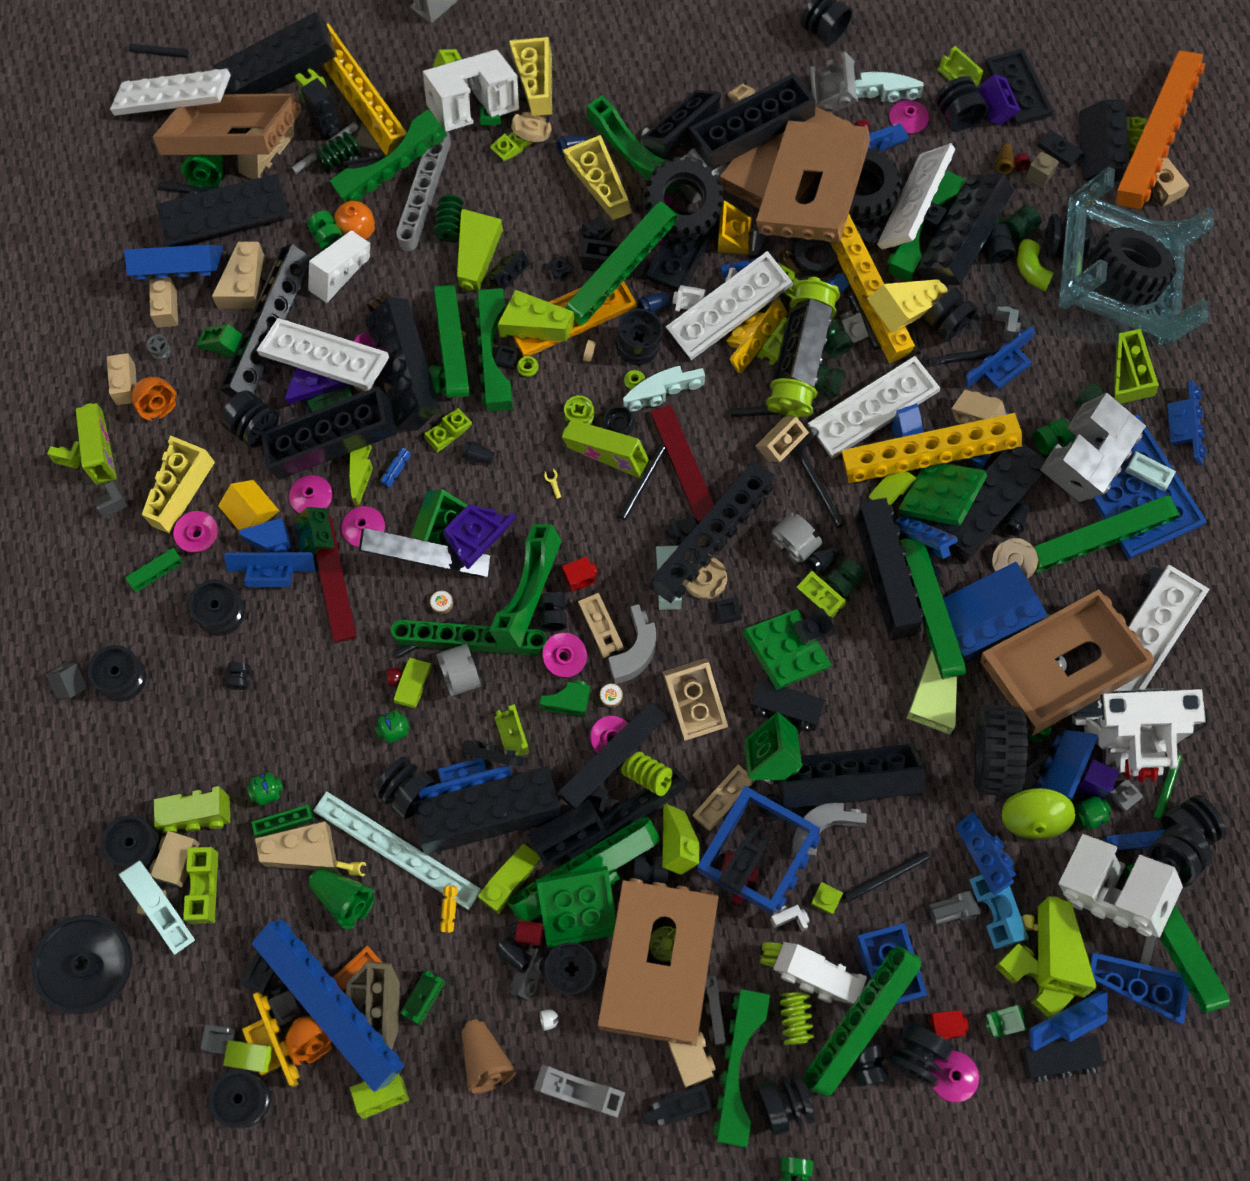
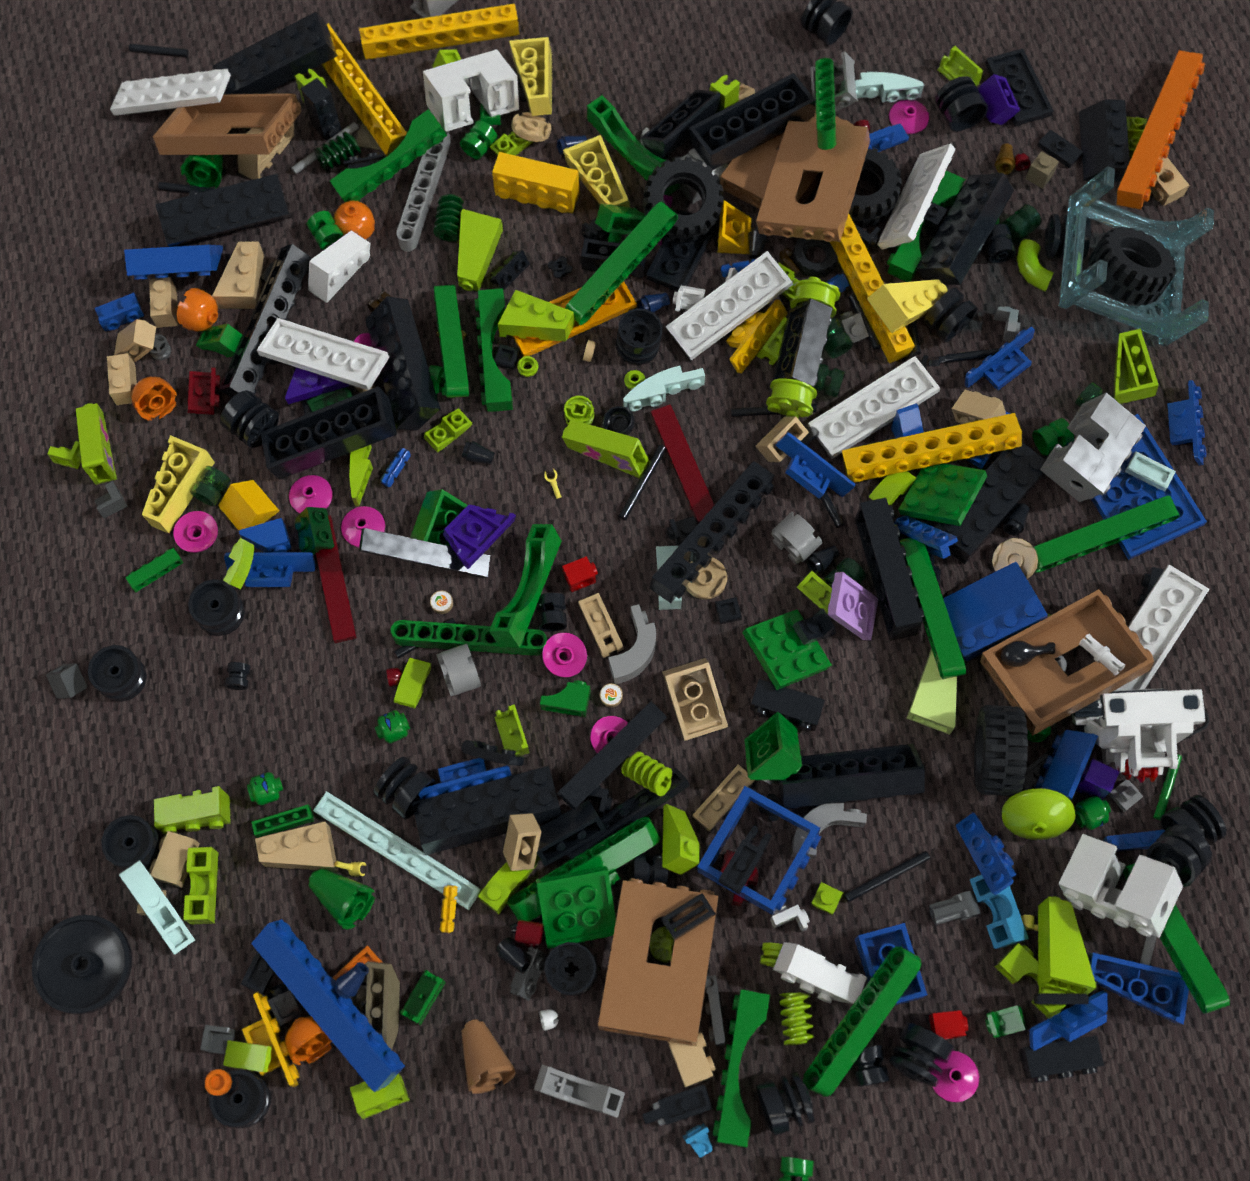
none -> blue bracket [95,293,144,331]
none -> tan brick [114,319,156,363]
none -> orange cylinder [177,288,218,332]
none -> dark red bracket [188,367,220,415]
none -> clear green wheel [190,466,231,507]
none -> orange tile [205,1069,232,1096]
none -> lime slope [223,538,254,589]
none -> dark blue cone [334,962,369,999]
none -> yellow brick [359,4,519,60]
none -> green wheel [460,120,497,160]
none -> yellow brick [492,152,580,213]
none -> tan brick [503,813,541,871]
none -> green brick [595,203,645,243]
none -> black tile [661,893,715,941]
none -> dark azure brick [682,1123,713,1158]
none -> lime hinge [710,75,740,114]
none -> blue bracket [776,432,855,499]
none -> green beam [815,58,836,150]
none -> lavender plate [828,572,878,640]
none -> black piece [1000,641,1056,667]
none -> black tile [1034,993,1089,1004]
none -> white pin [1079,634,1125,676]

